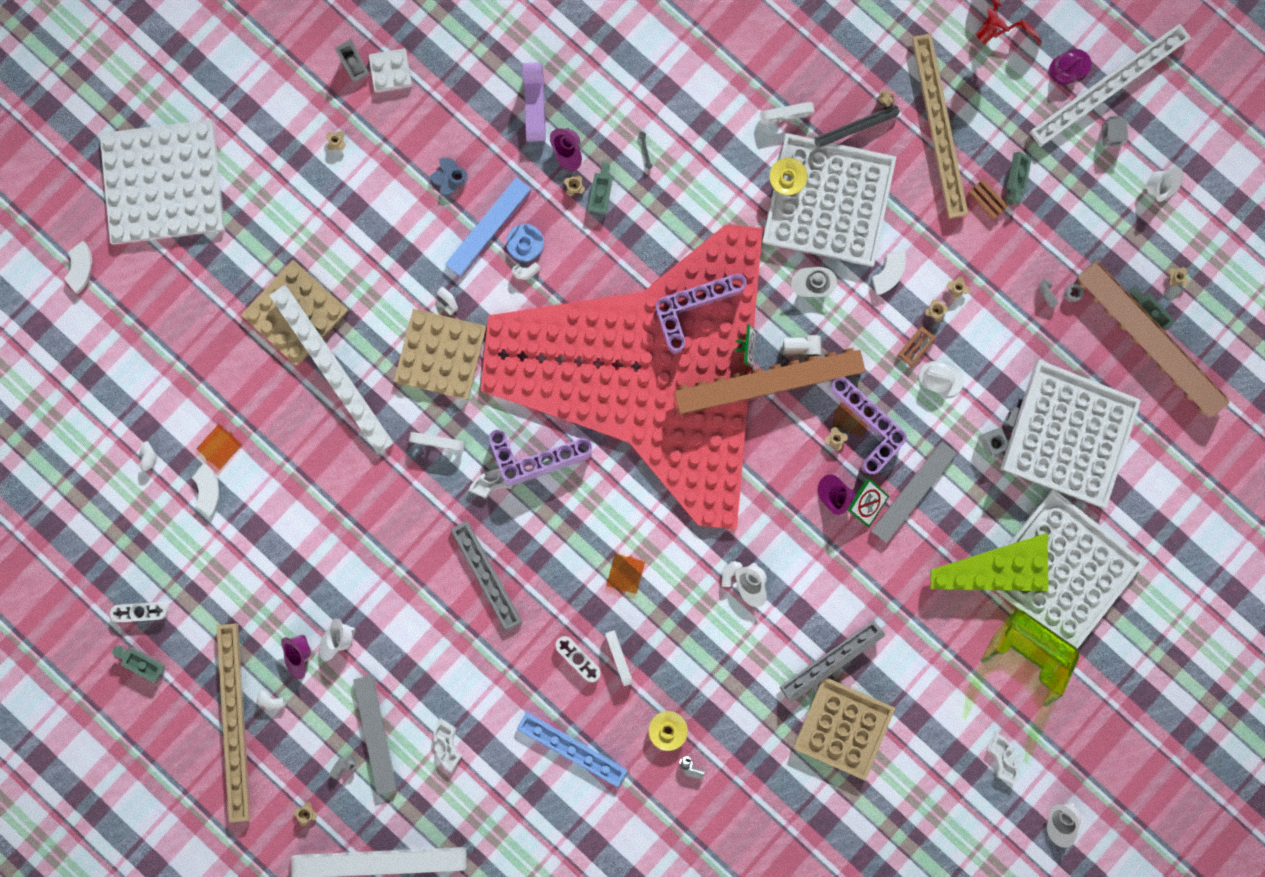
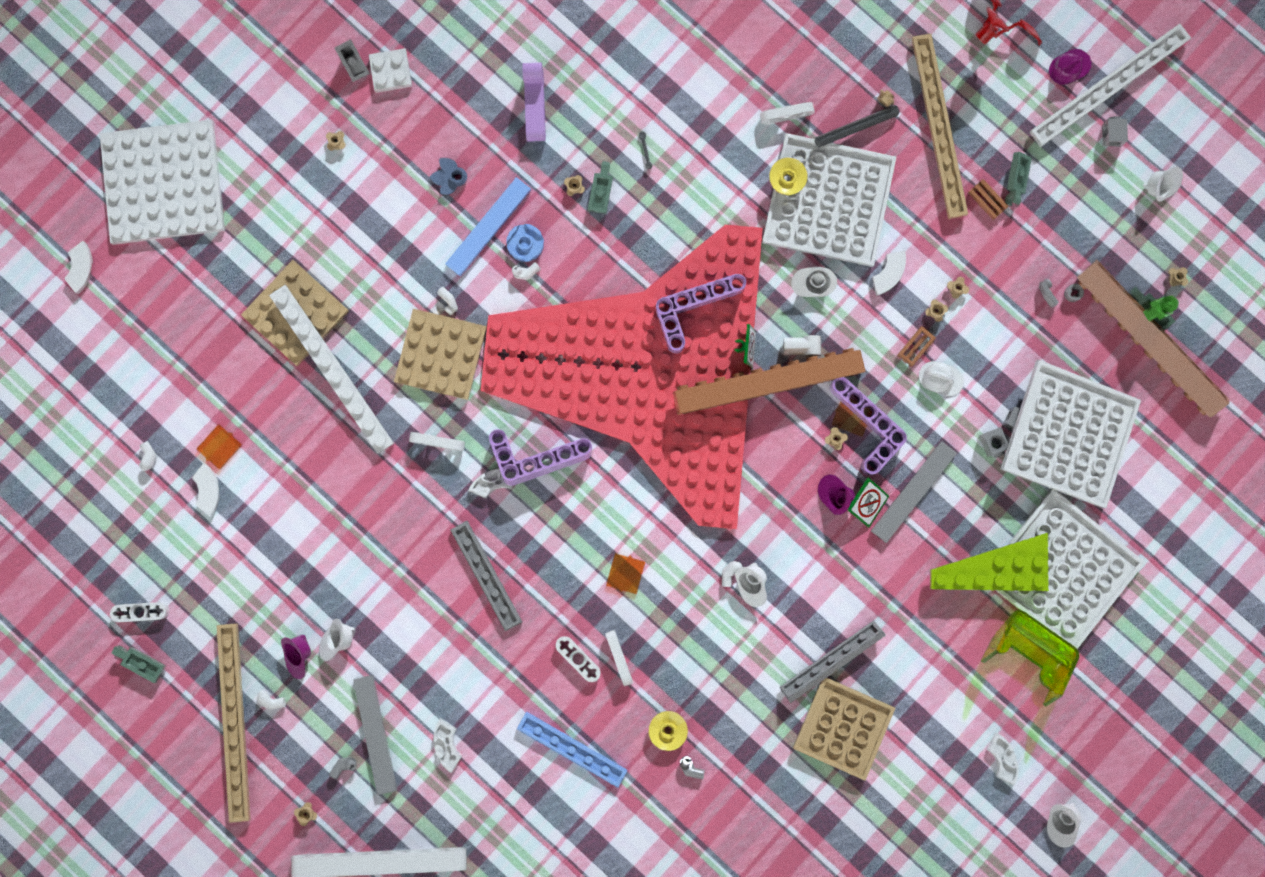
magenta piece [550,128,582,171] -> none
none -> bright green hips [1143,295,1179,321]

